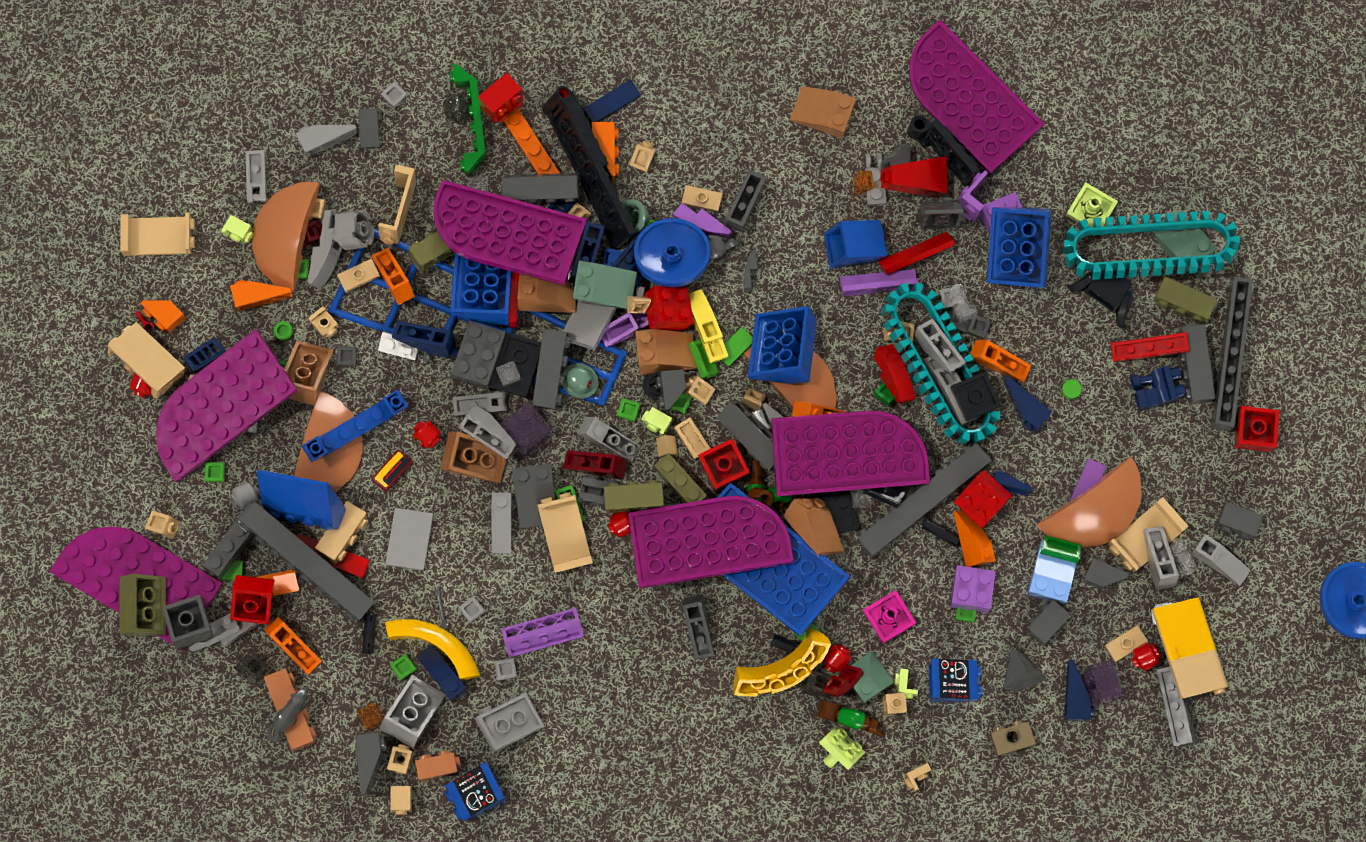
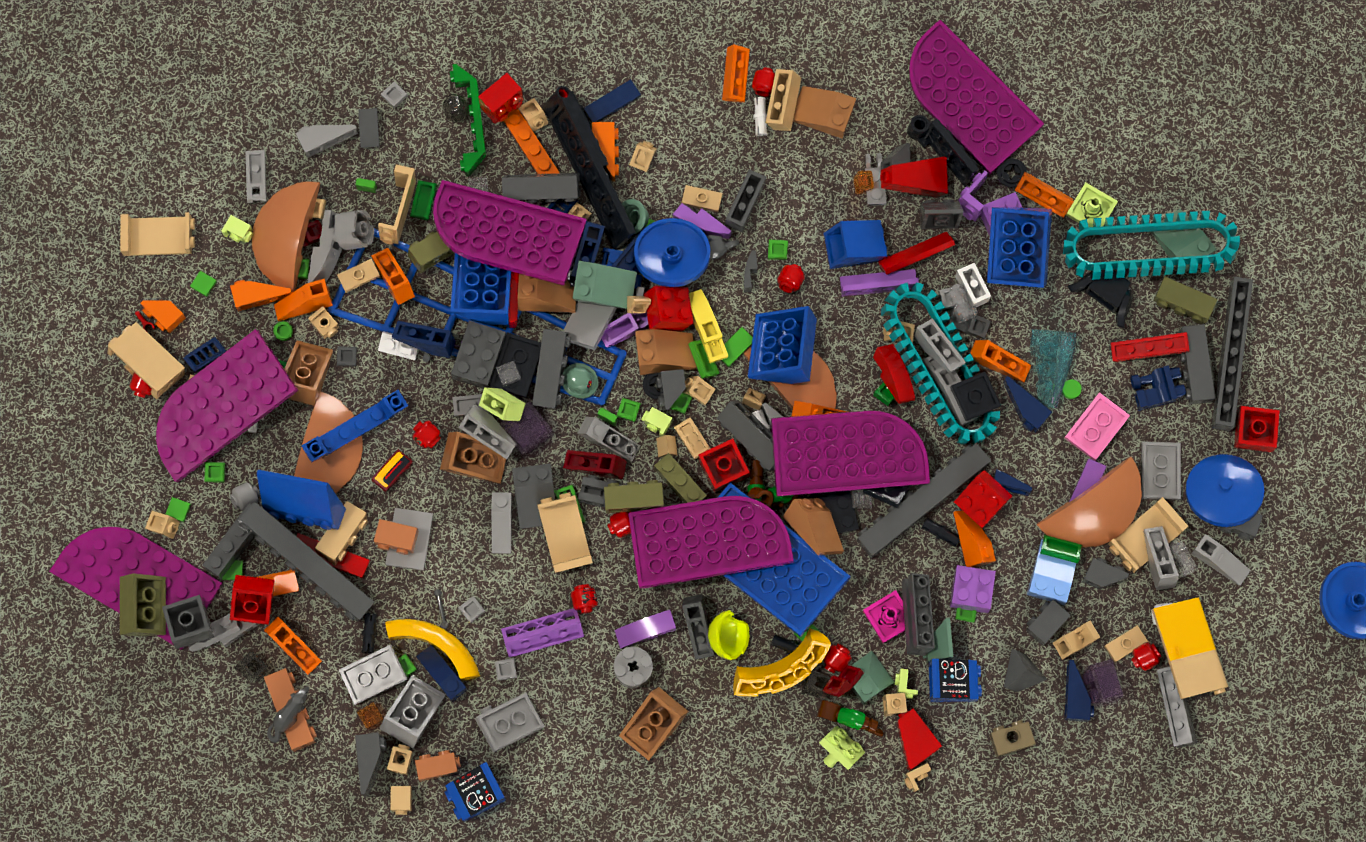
none -> bright green tile [165,497,191,522]
none -> bright green tile [190,271,217,297]
none -> orange slope [274,279,333,321]
none -> tile [339,644,408,705]
none -> bright green tile [355,178,377,193]
none -> nougat brick [374,519,419,555]
none -> green tile [410,180,437,221]
none -> yellowish green brick [479,387,526,421]
none -> tan bracket [519,98,548,132]
none -> red head [571,584,598,614]
none -> bright green tile [597,408,618,426]
none -> light grey brick [614,647,653,689]
none -> medium lavender slope [615,610,676,649]
none -> medium nougat slope [619,687,689,761]
none -> neon yellow cylinder [708,610,750,660]
none -> orange slope [722,44,750,102]
none -> red head [752,67,775,97]
none -> white pin [753,97,767,136]
none -> tan brick [765,69,801,131]
none -> bright green tile [768,239,788,260]
none -> red head [777,264,805,293]
none -> red slope [896,709,942,771]
none -> dark grey brick [901,573,935,656]
none -> sand green slope [922,618,953,663]
none -> white brick [955,263,991,309]
none -> black gear [997,158,1027,188]
none -> orange slope [1015,172,1073,218]
none -> clear light blue wedge [1030,329,1076,408]
none -> tan brick [1053,620,1100,660]
none -> bright pink plate [1065,392,1130,461]
none -> light grey tile [1141,442,1181,500]
none -> blue dish [1186,454,1264,527]

